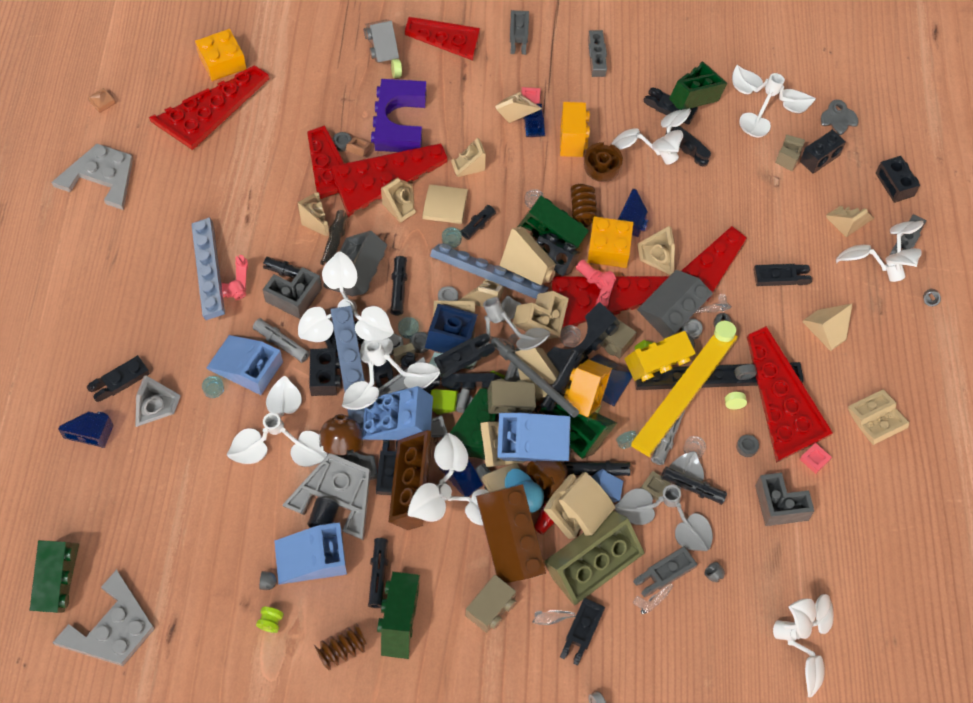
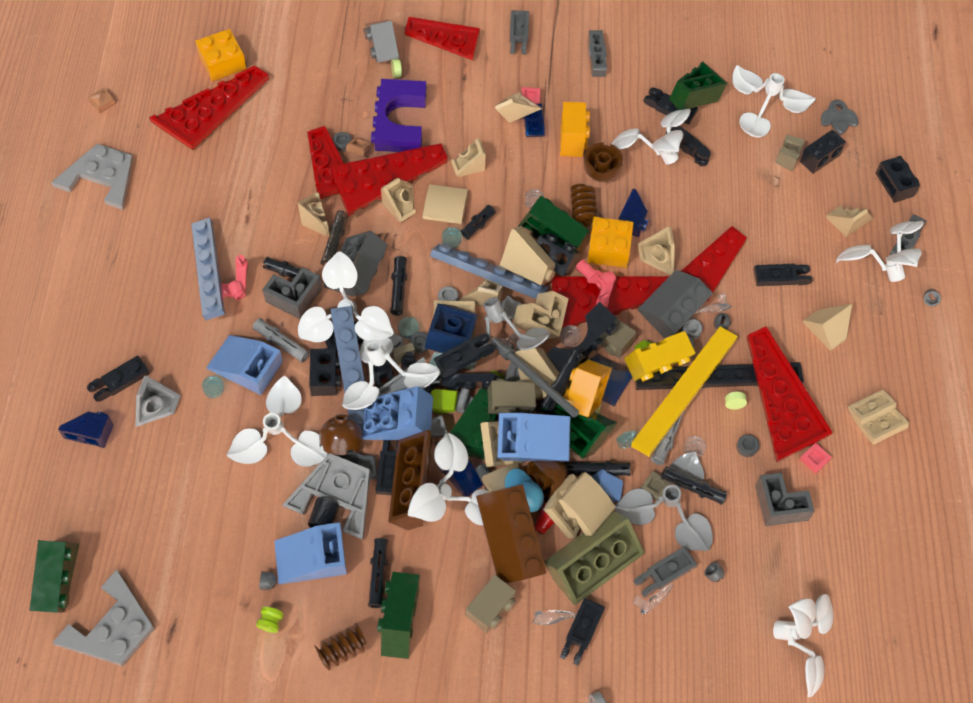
yellowish green tile [714,321,736,342] -> none
dark grey tile [734,364,757,380] -> none

